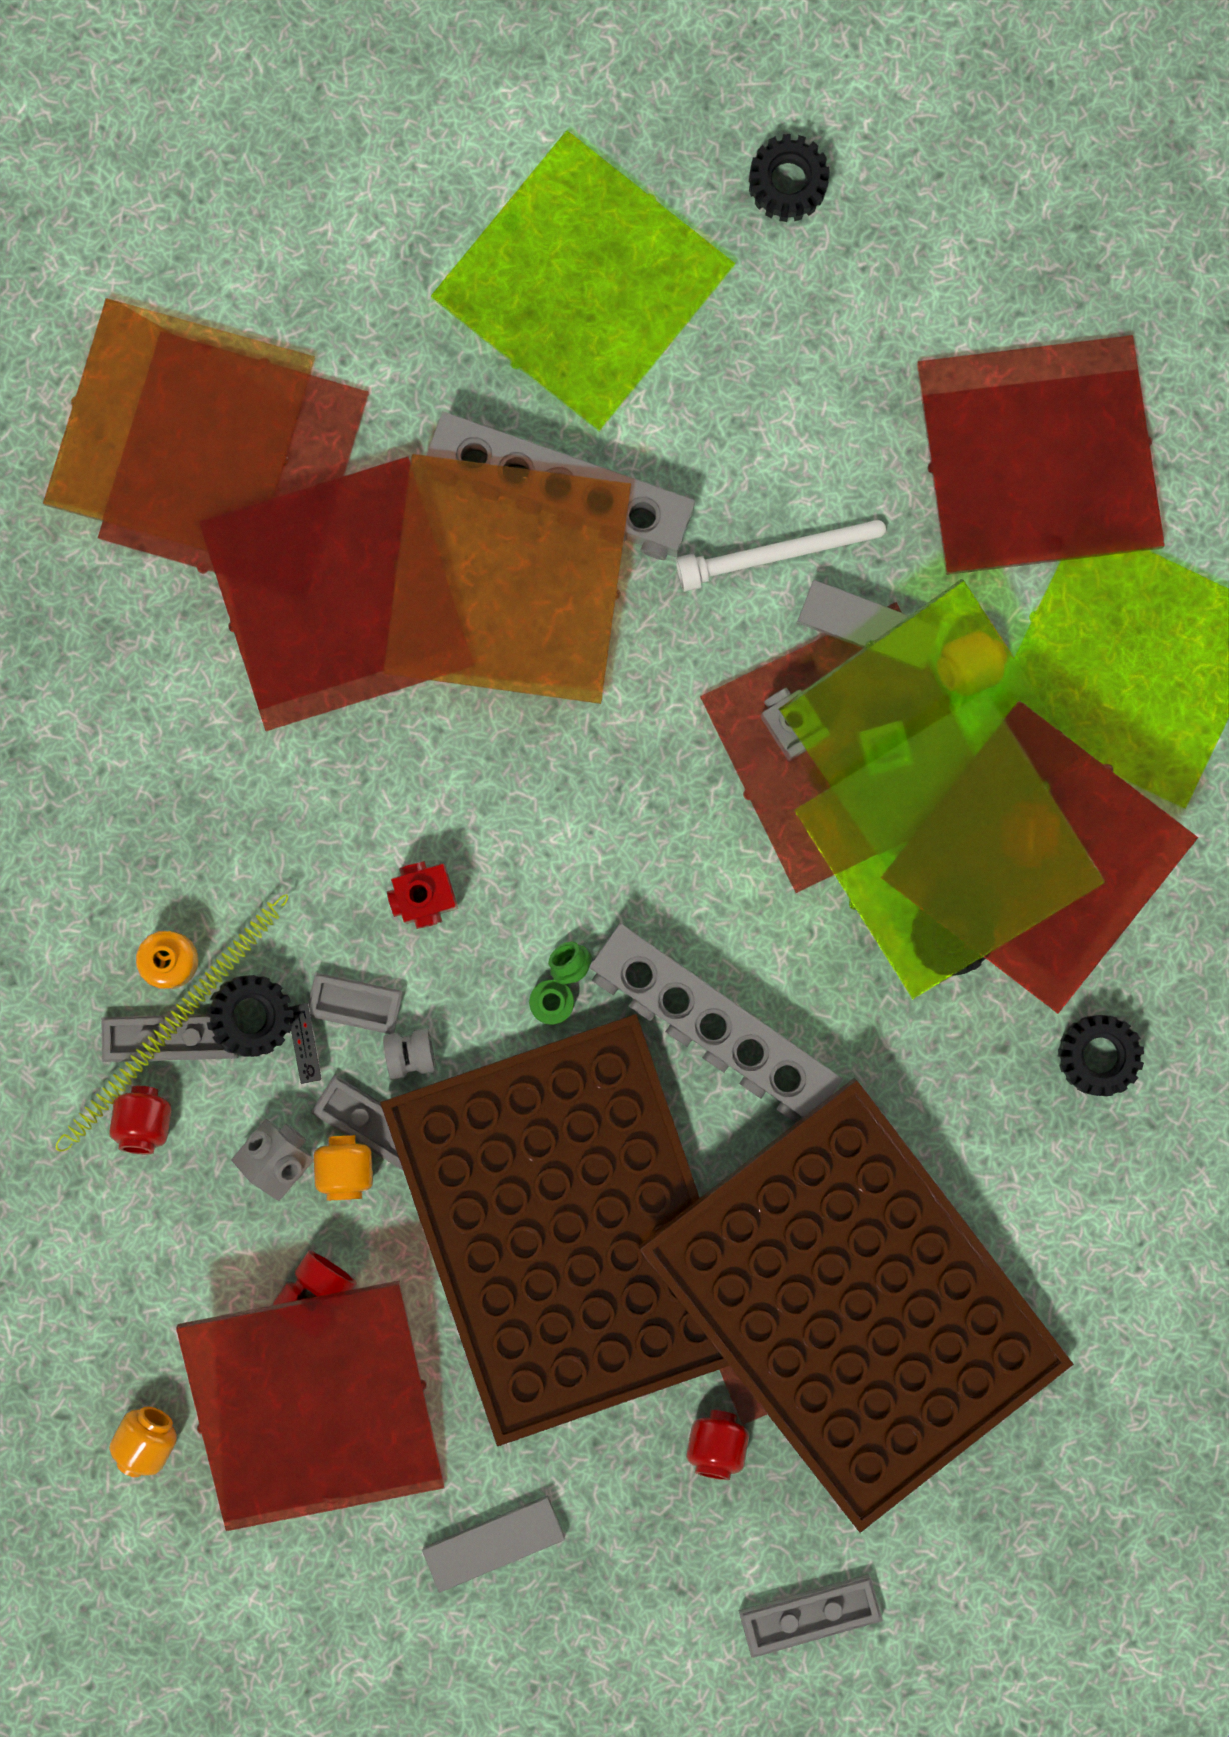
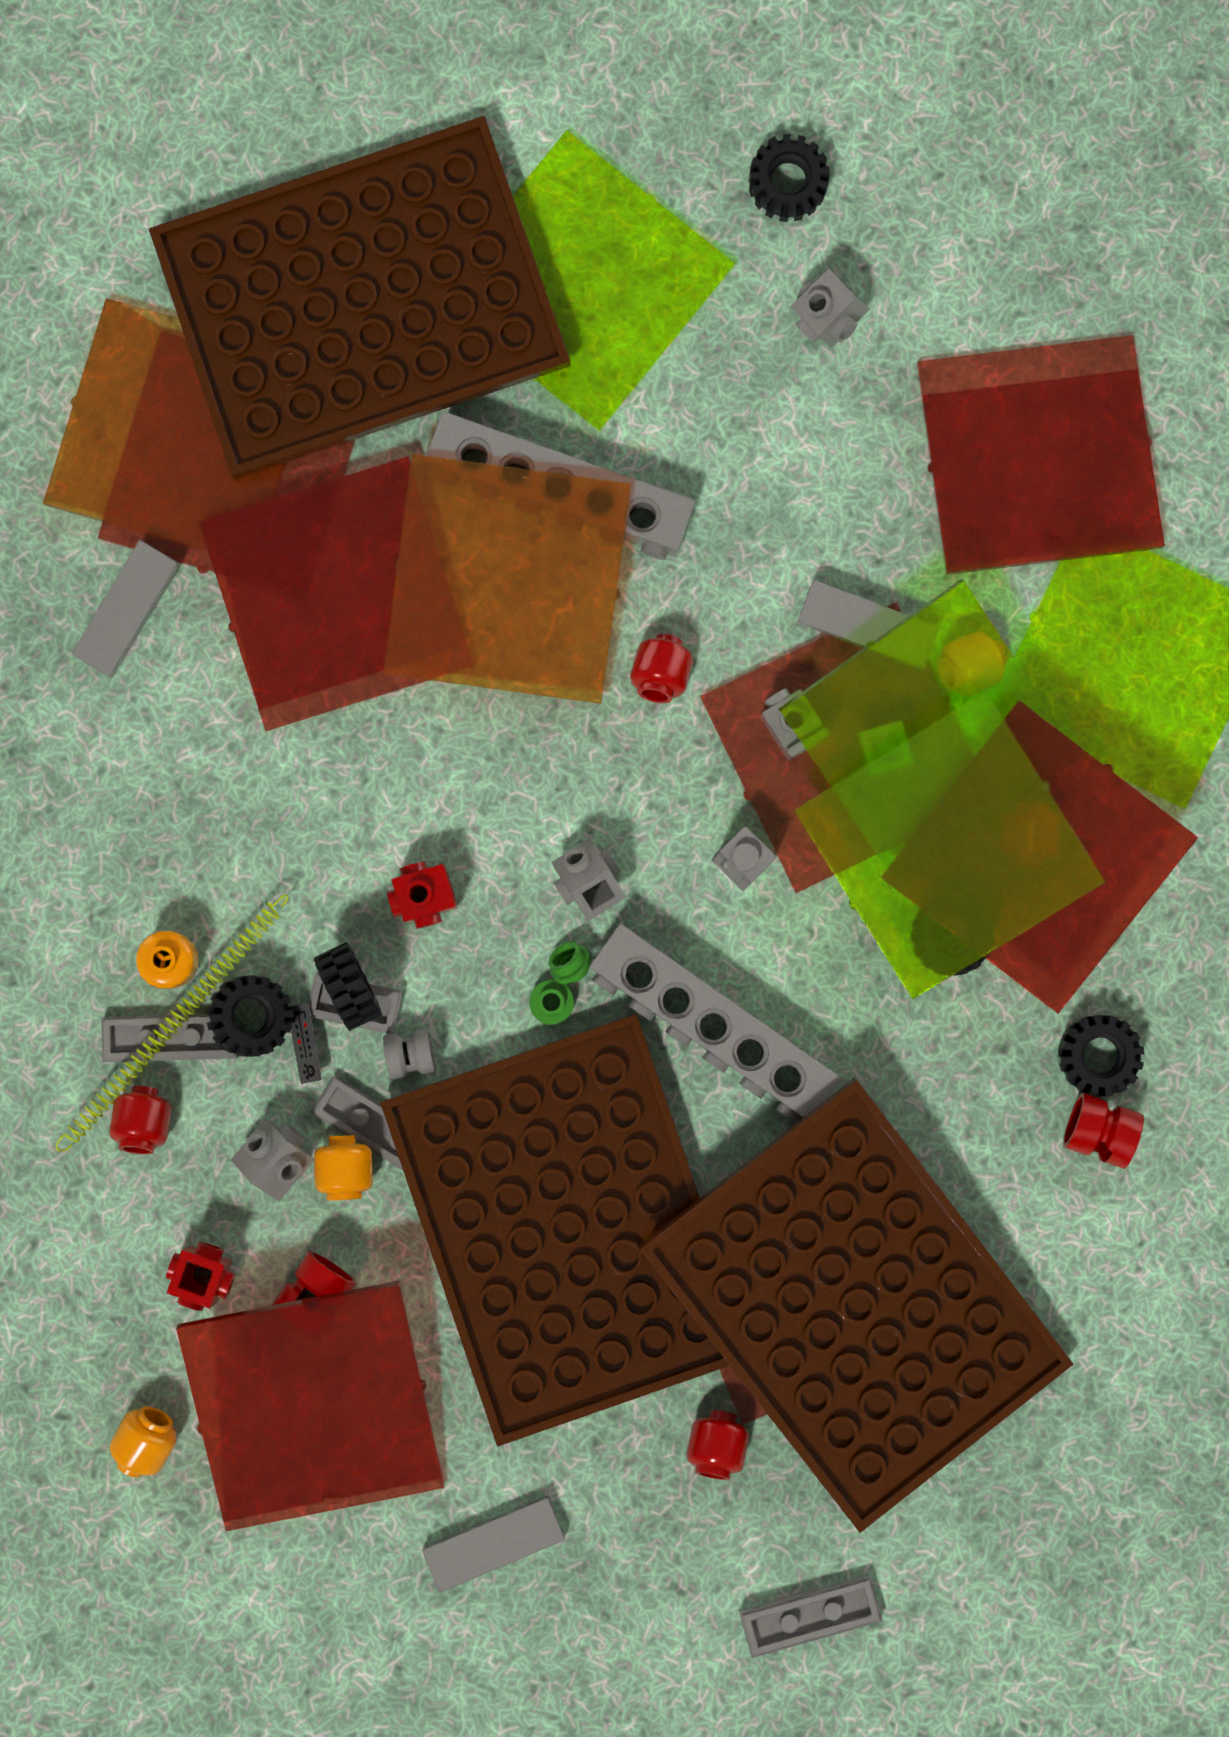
white piece [675,520,886,592] -> none
none -> light grey tile [72,540,180,678]
none -> reddish brown plate [148,116,571,480]
none -> red brick [166,1241,235,1311]
none -> black tyre [313,942,382,1031]
none -> light grey brick [551,839,626,921]
none -> red head [630,634,693,704]
none -> light grey brick [712,826,777,891]
none -> light grey brick [790,268,870,348]
none -> red wheel [1063,1093,1144,1169]

